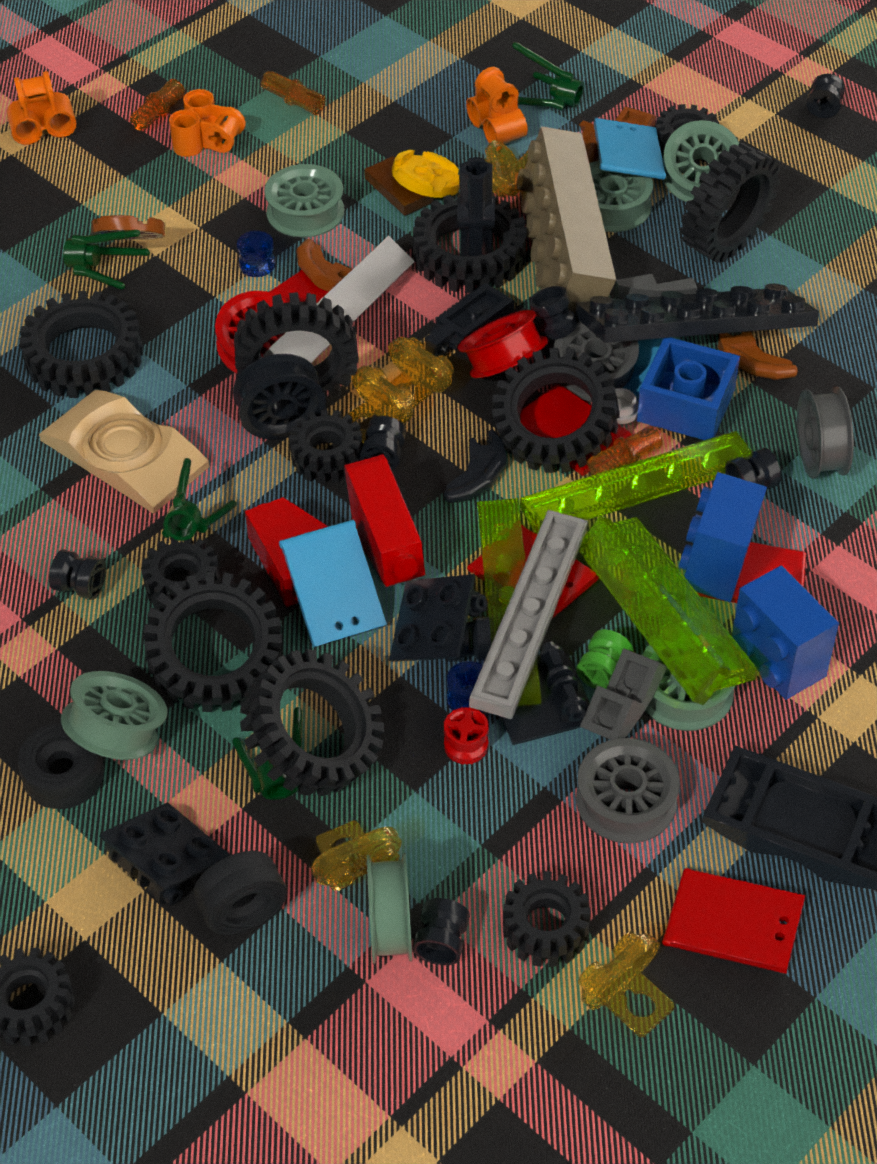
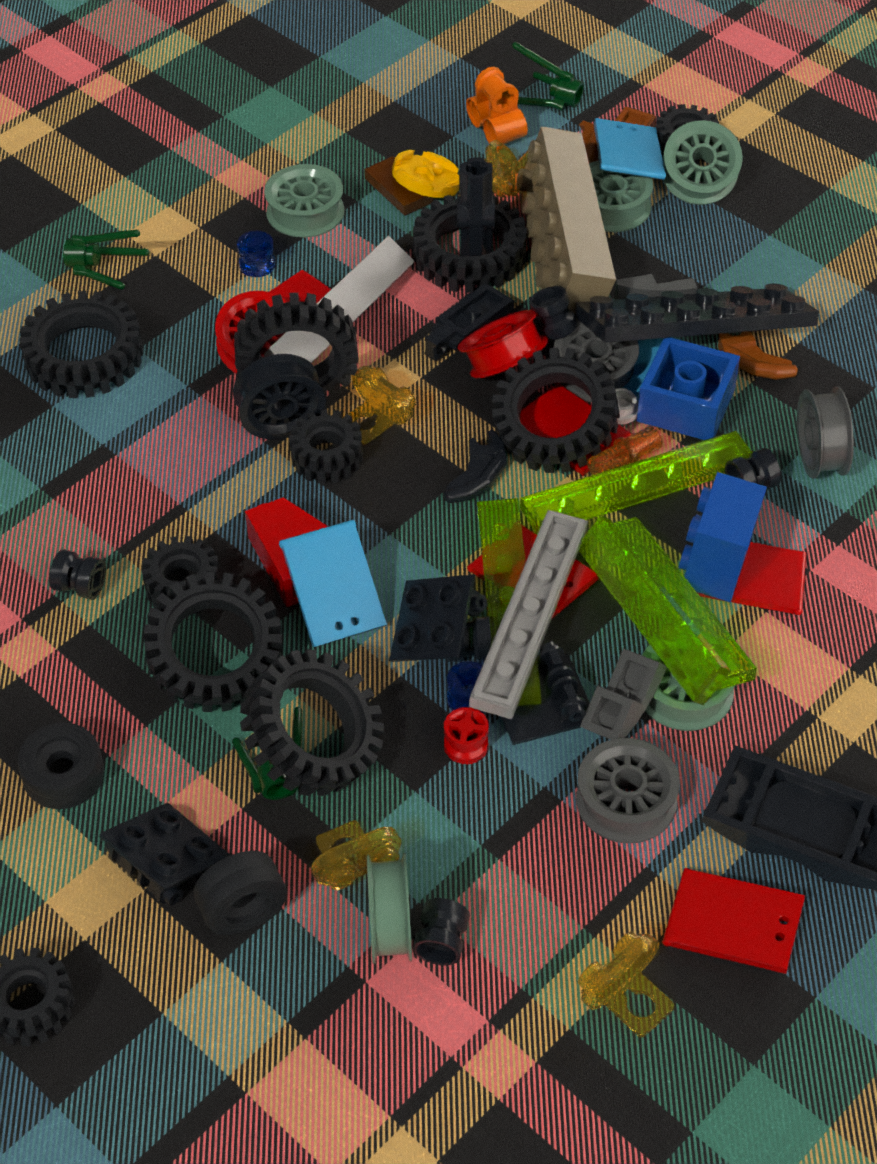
orange piece [7,71,76,145] -> none
tan slope [39,390,210,514] -> none
sand green wheel [61,671,168,760] -> none
dark orange tile [91,215,165,240] -> none
clear orange axle [130,79,185,131] -> none
dark green plant [162,458,237,541] -> none
orange piece [169,89,246,157] -> none
clear orange axle [261,71,326,115] -> none
dark orange piece [296,239,352,292] -> none
red slope [344,454,426,587] -> none
black wheel [360,416,406,471] -> none
clear yellow bracket [378,337,454,414] -> none
black tyre [503,871,591,967] -> none
bright green wheel [576,629,633,689] -> none
black tyre [680,143,780,262] -> none
blue brick [731,565,839,700] -> none
black wheel [806,74,845,118] -> none

